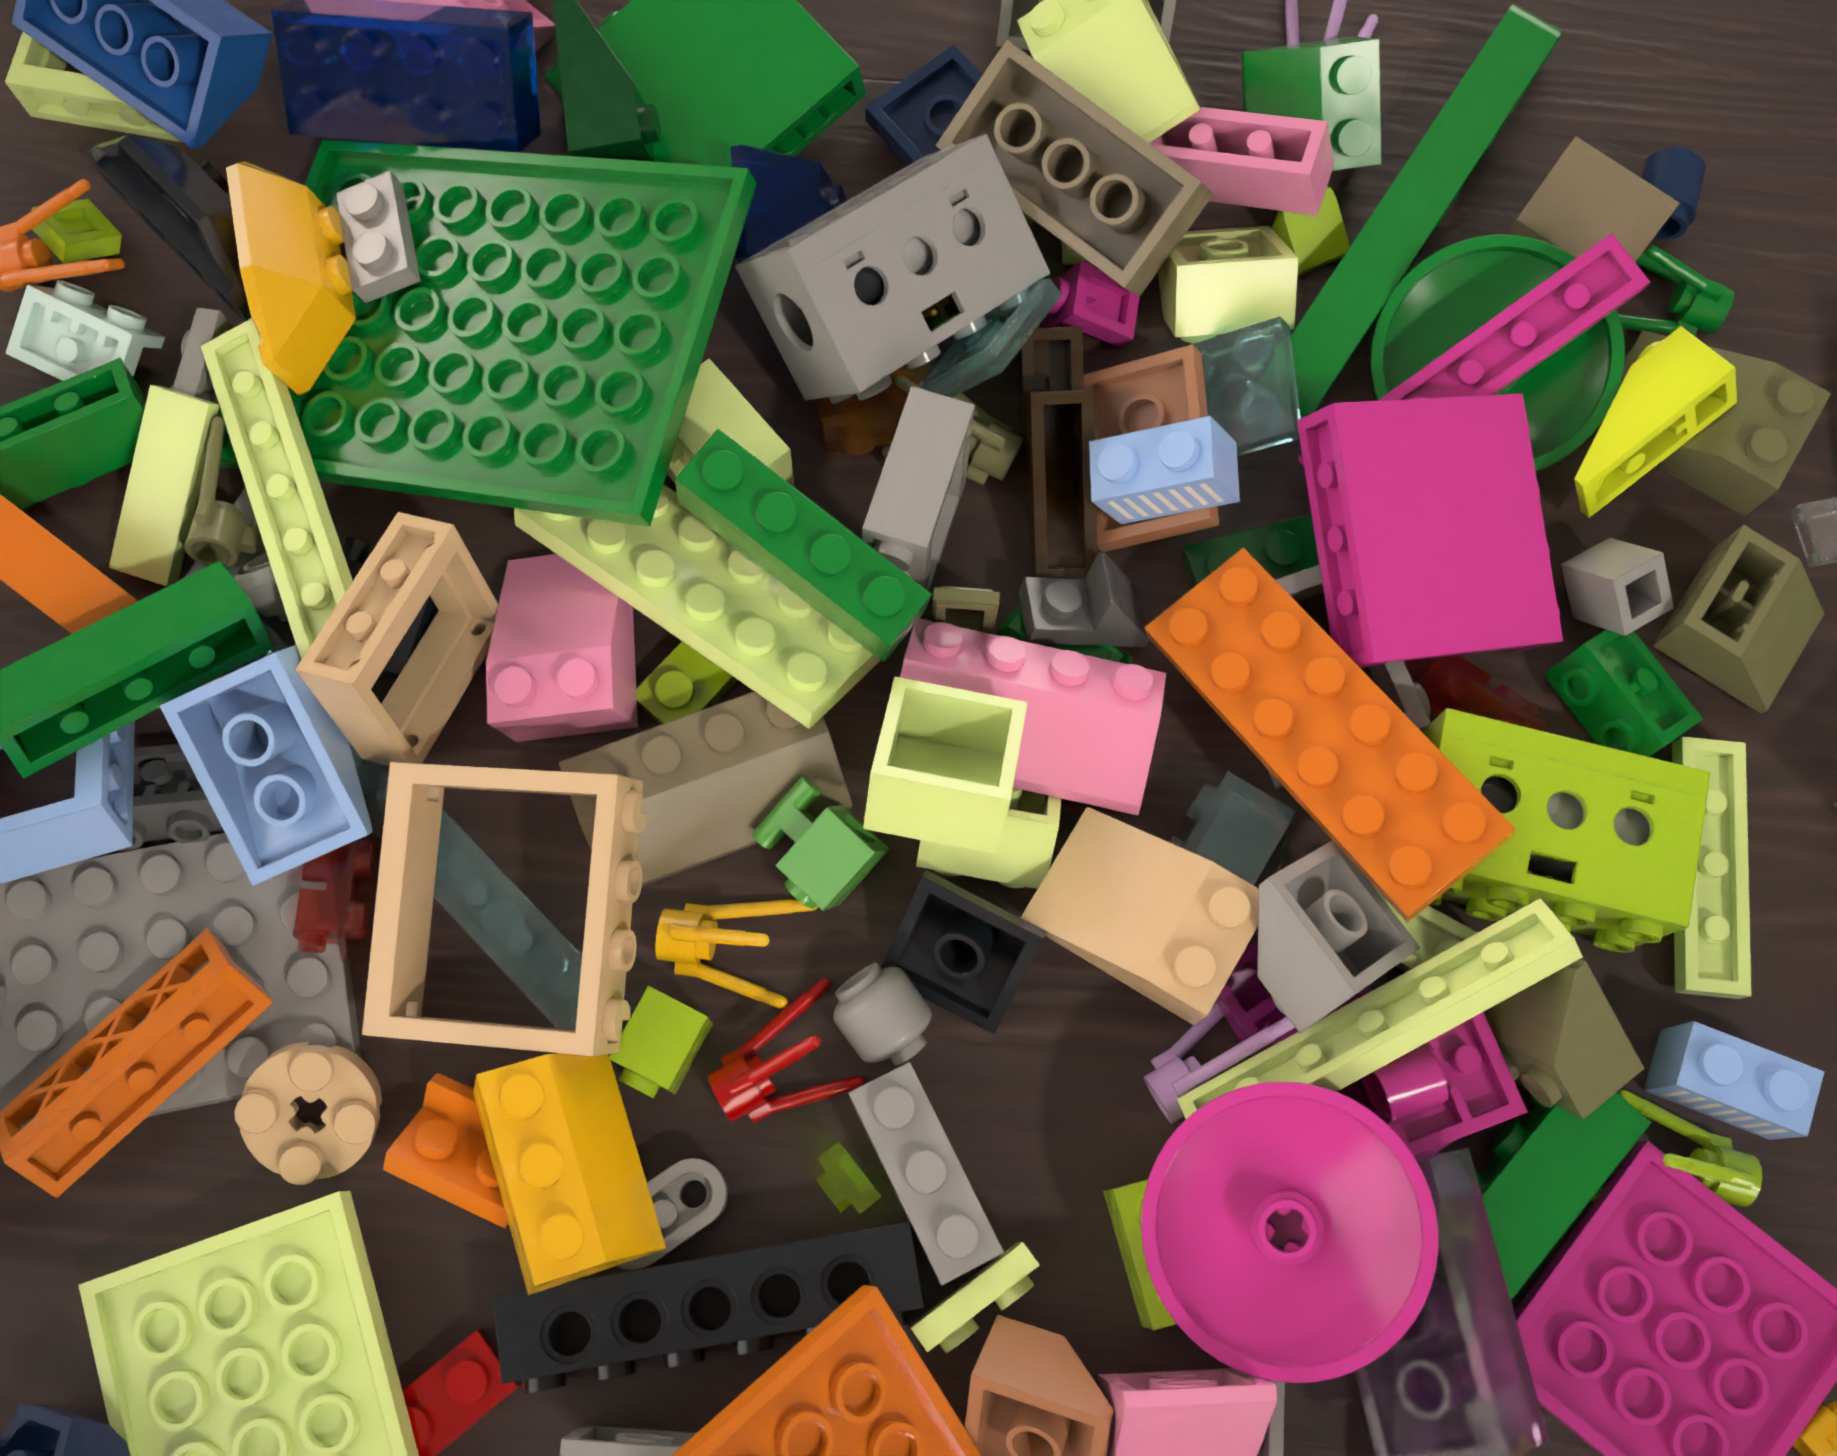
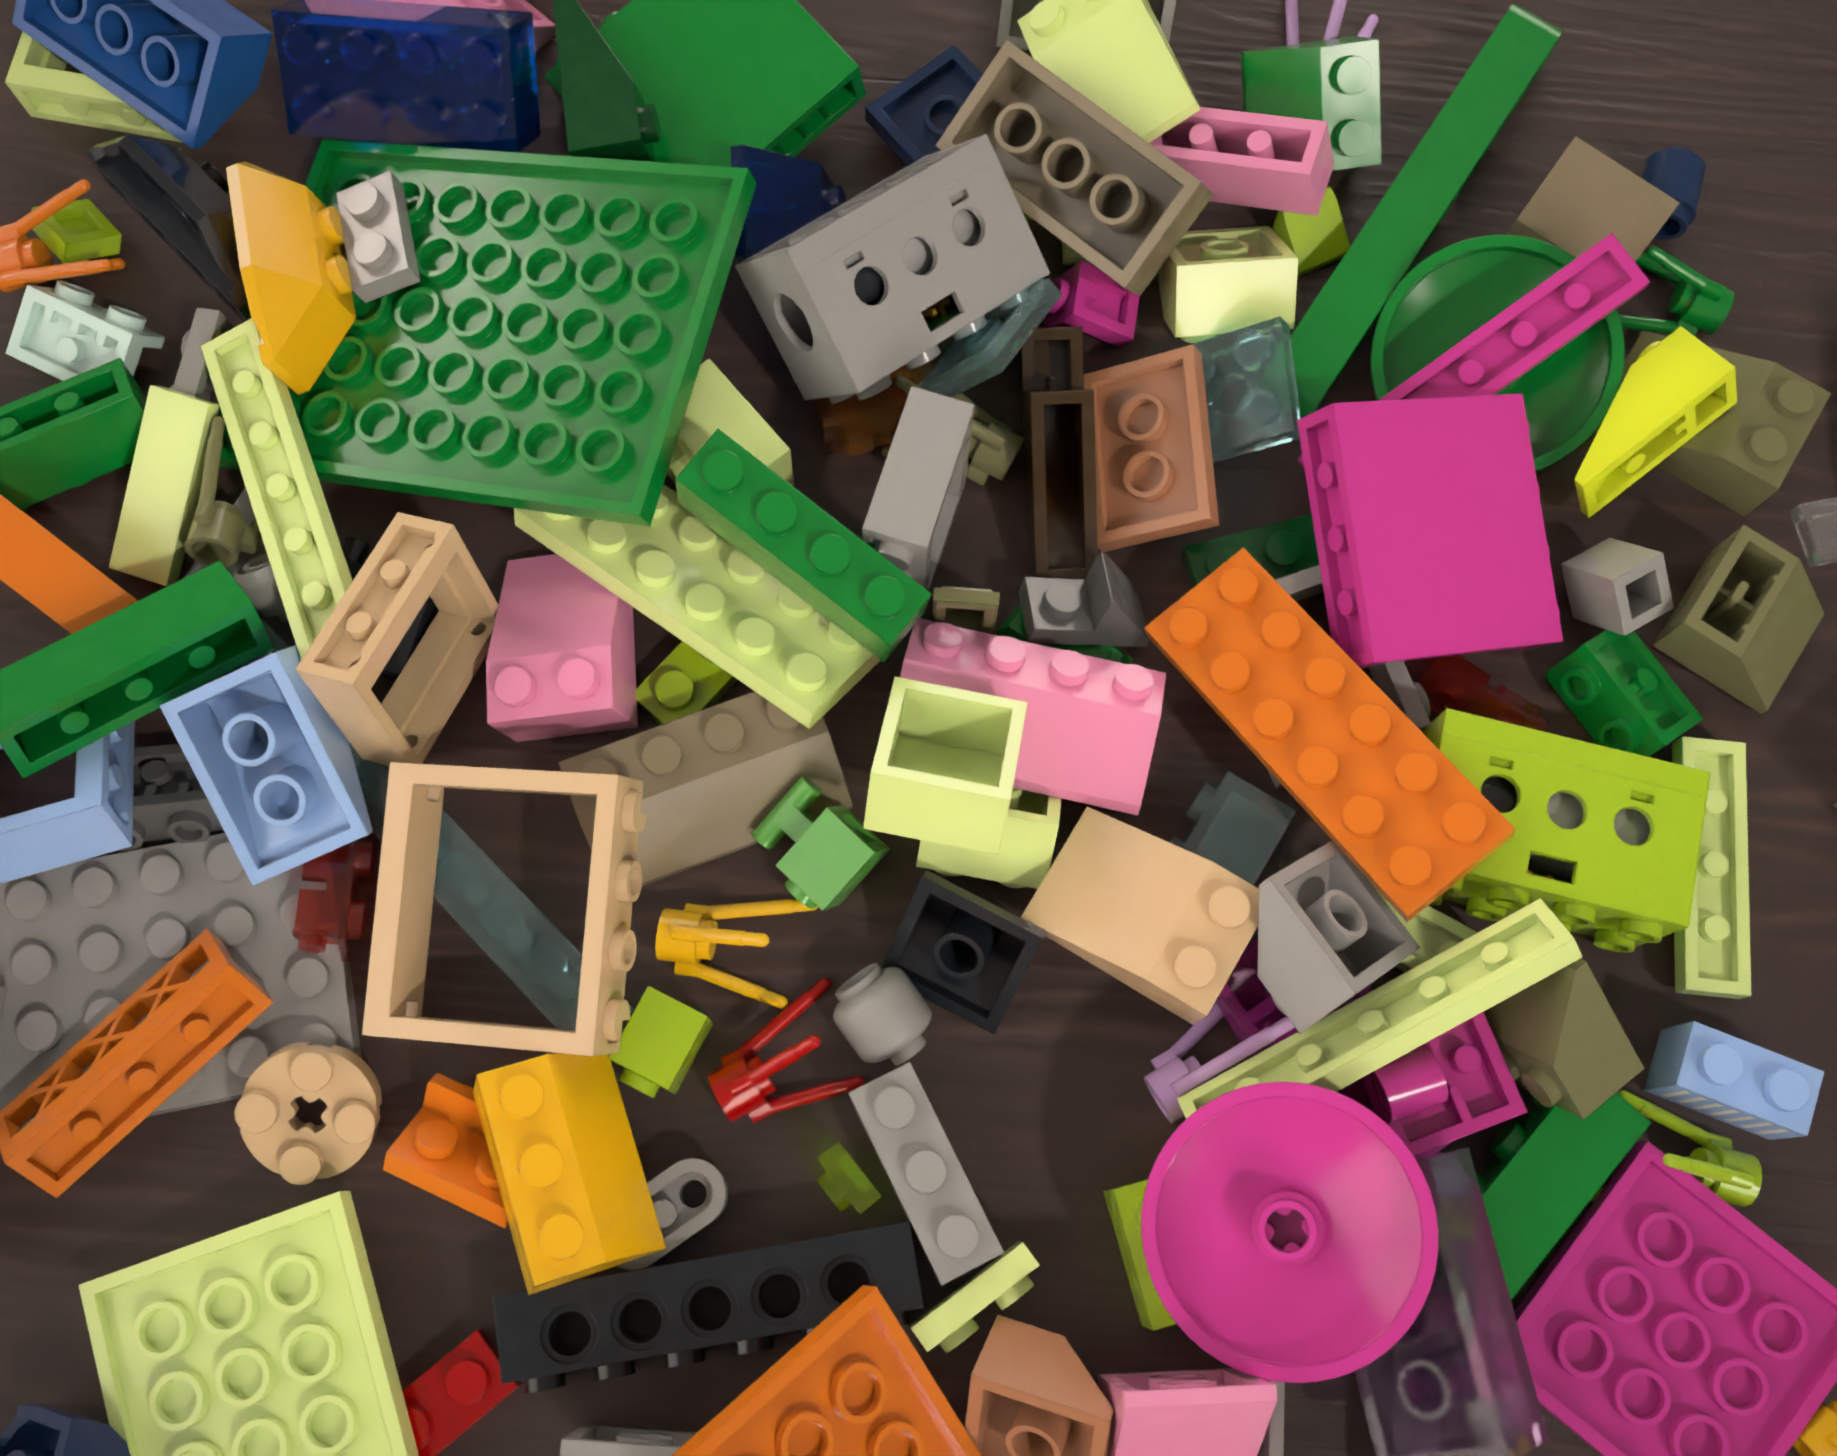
light blue brick [1089,416,1240,524] -> none

